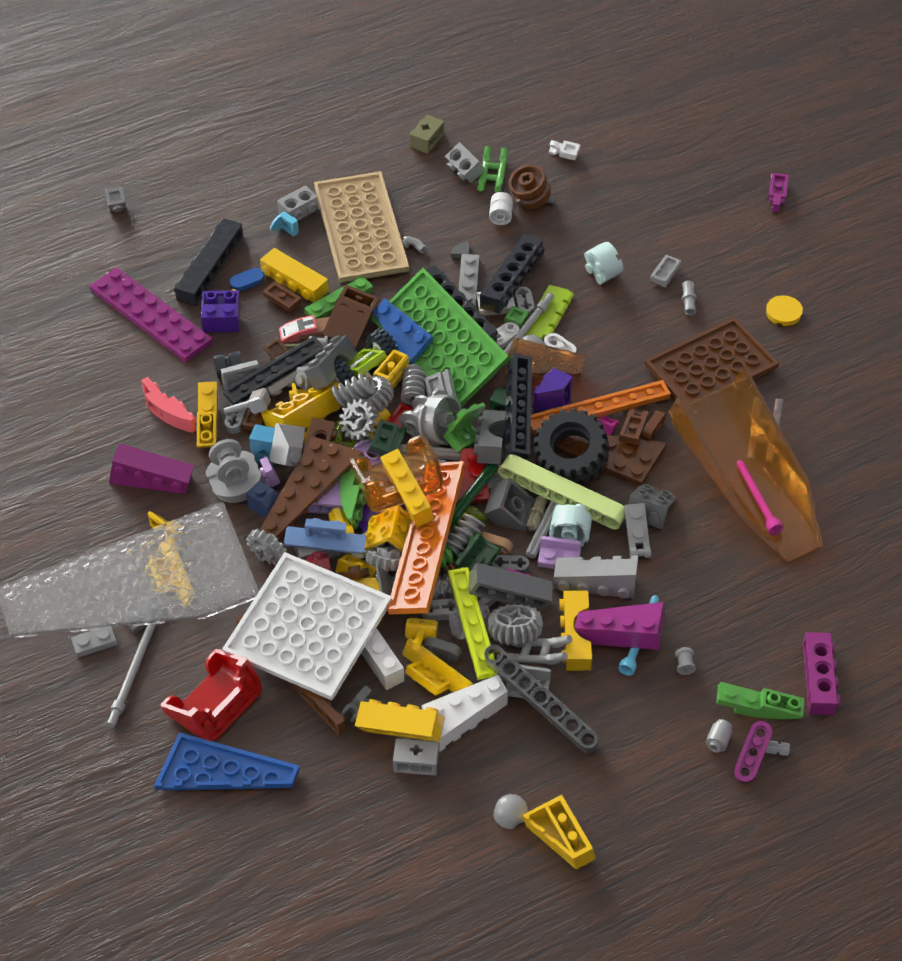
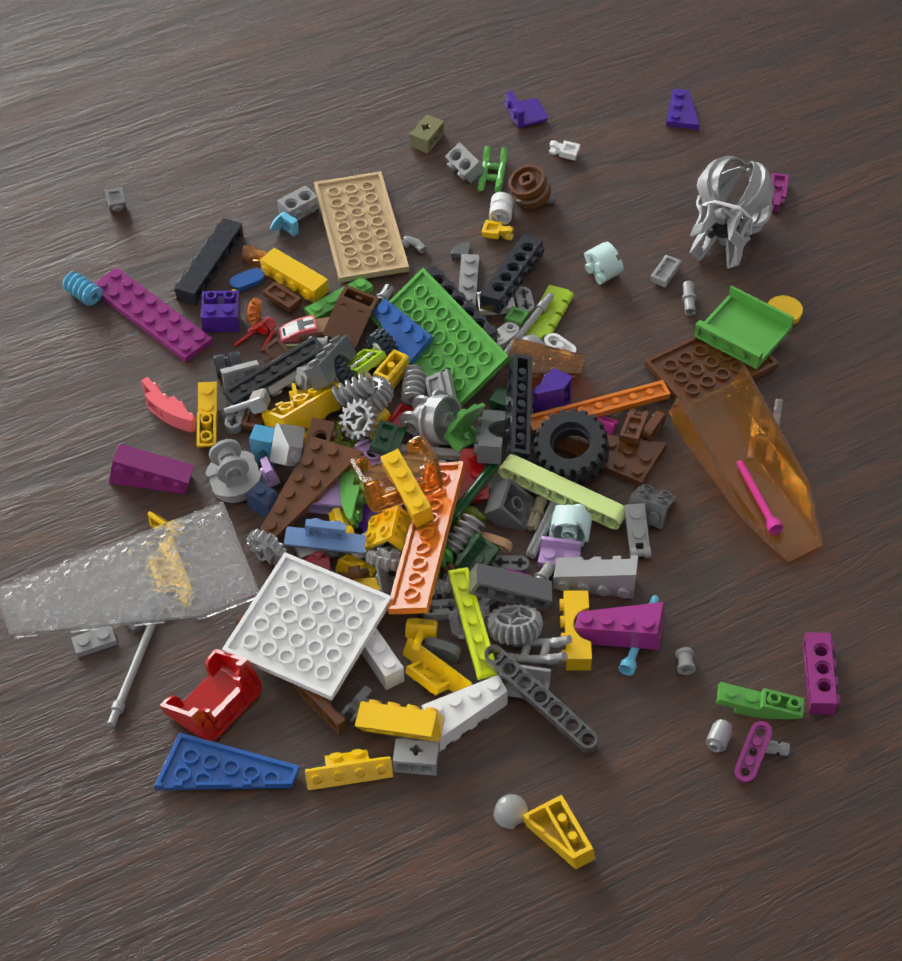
none -> medium azure piece [63,271,103,306]
none -> red plant [234,316,277,352]
none -> clear orange cone [242,244,268,262]
none -> orange gear [247,298,262,327]
none -> yellow bracket [305,749,393,790]
none -> light grey pin [376,284,394,305]
none -> yellow plate [481,220,514,241]
none -> dark purple bracket [504,91,548,128]
none -> light grey pin [534,562,555,581]
none -> dark purple wing [666,89,699,130]
none -> light grey piece [689,156,774,269]
none -> bright green panel [694,286,794,369]

